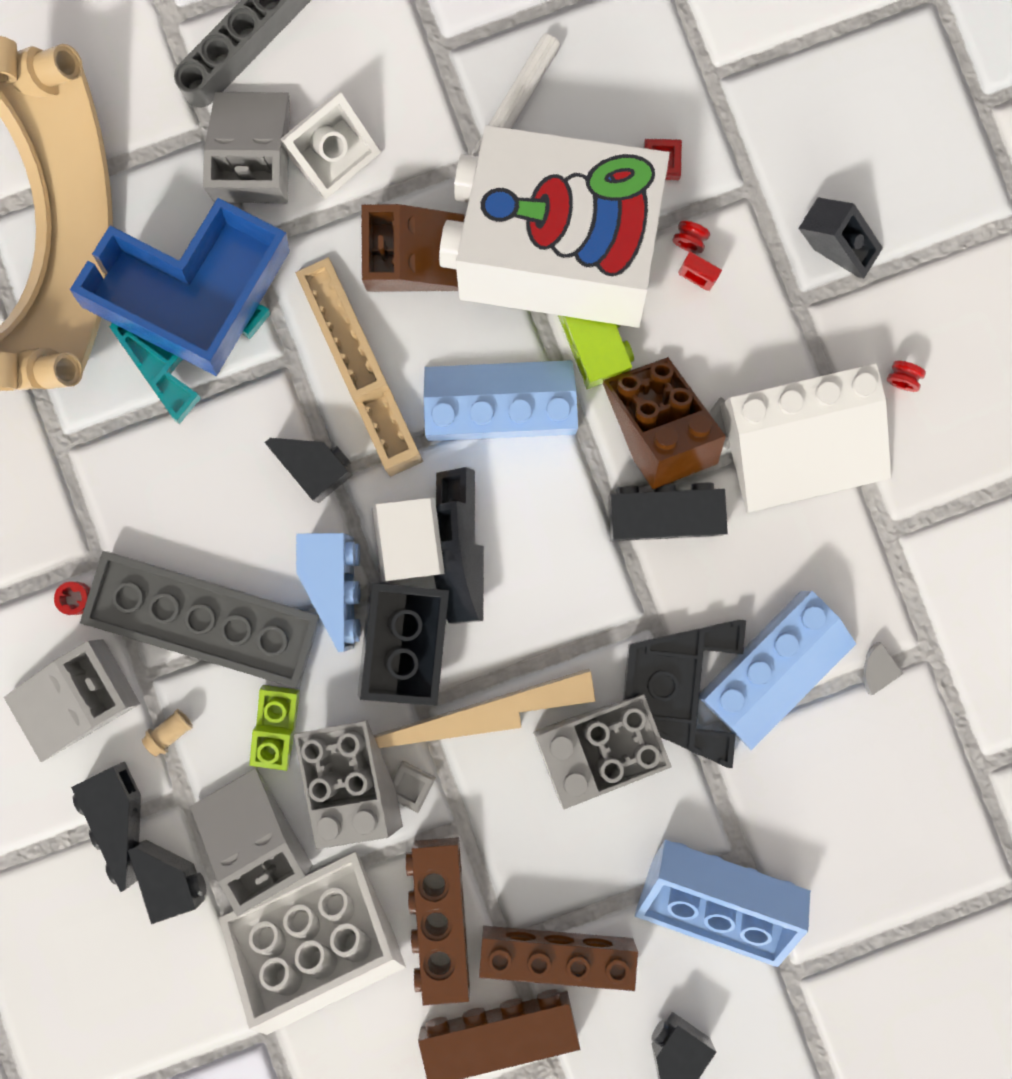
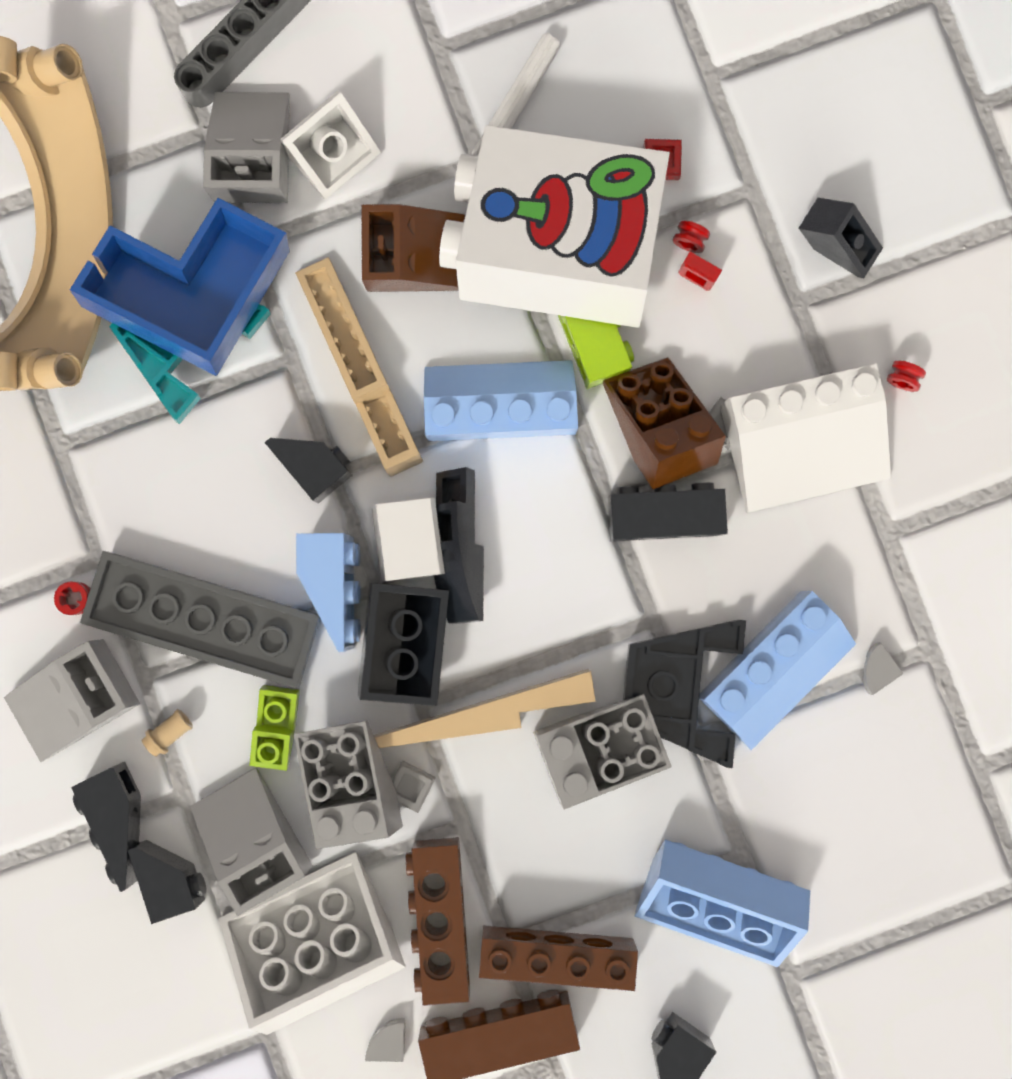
none -> light grey tile [365,1018,405,1062]

